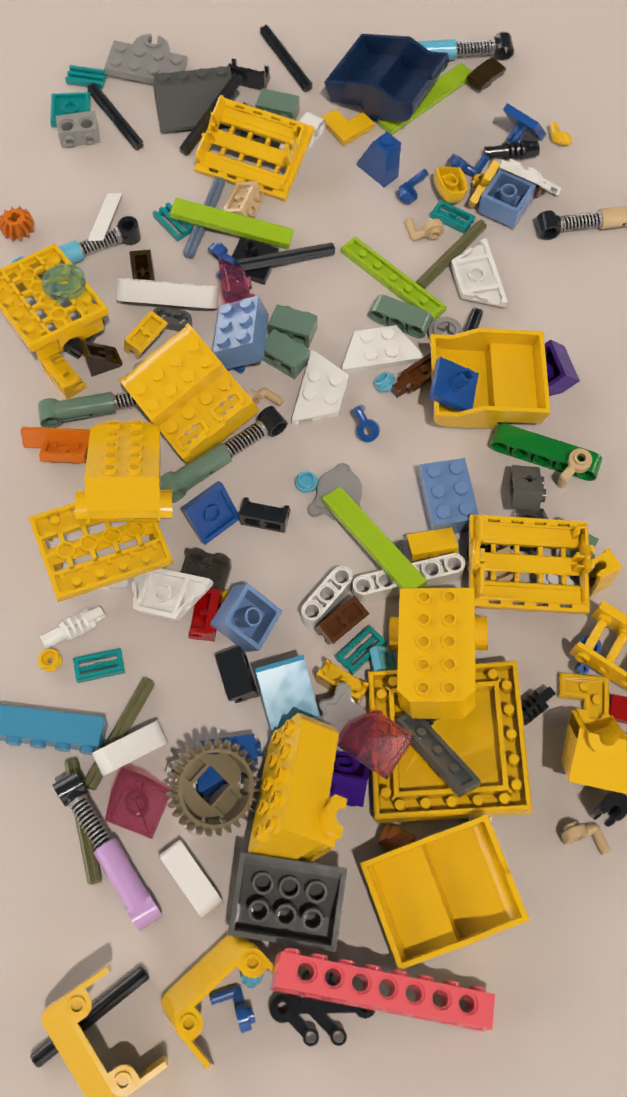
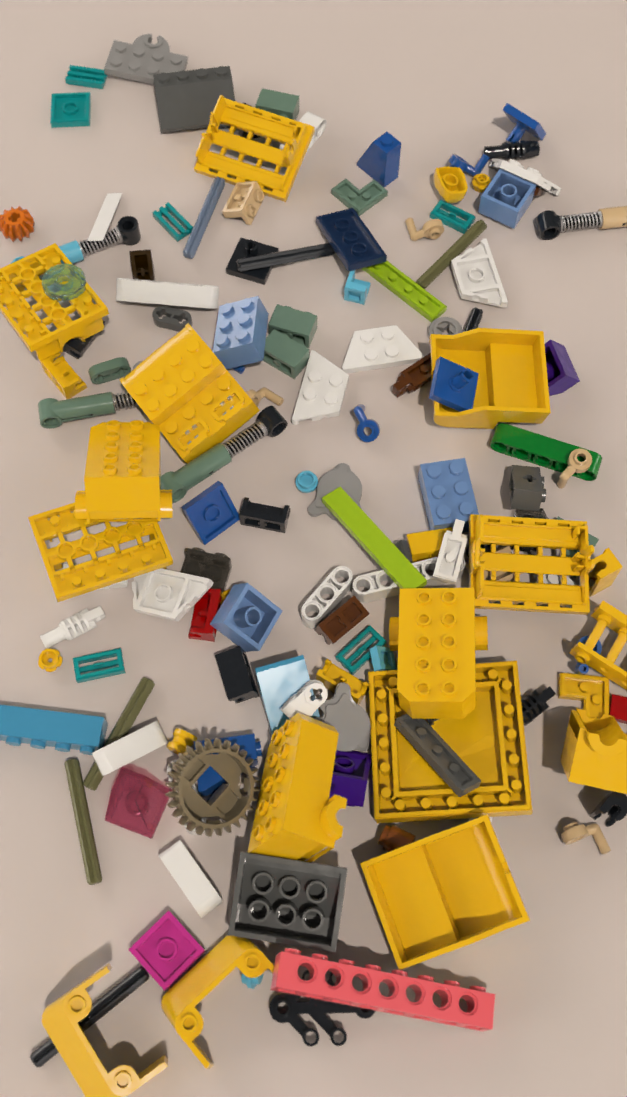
orange bracket [20,427,90,464] -> none
piece [52,771,163,931] -> none
light grey brick [56,111,101,148] -> none
dark brown slope [79,340,123,377] -> none
black axle [87,82,144,150] -> none
yellow hinge [124,311,168,359] -> none
lime tile [170,197,294,249] -> none
black axle [179,73,243,156] -> none
blue plate [208,242,236,280] -> none
blue plate [209,985,256,1033] -> none
clear pink slope [218,259,255,304] -> none
black hinge [228,58,270,91] -> none
black axle [260,25,312,92] -> none
yellow tile [321,109,375,146] -> none
dark blue piece [324,34,449,122] -> none
clear pink slope [337,710,415,779] -> none
sand green beam [368,295,433,338] -> none
medium azure plate [374,372,396,392] -> none
lime tile [378,63,472,135] -> none
blue plate [398,168,429,204] -> none
piece [417,32,514,61] -> none
dark brown slope [467,57,507,90] -> none
yellow tile [467,159,500,208] -> none
yellow arm [549,122,572,146] -> none
none -> sand green beam [88,357,131,384]
none -> dark pink plate [128,910,205,991]
none -> yellow wheel [166,728,197,755]
none -> white piece [280,679,328,719]
none -> dark blue tile [316,208,387,272]
none -> sand green tile [331,179,388,216]
none -> medium azure panel [344,270,370,305]
none -> white hinge [432,519,468,585]

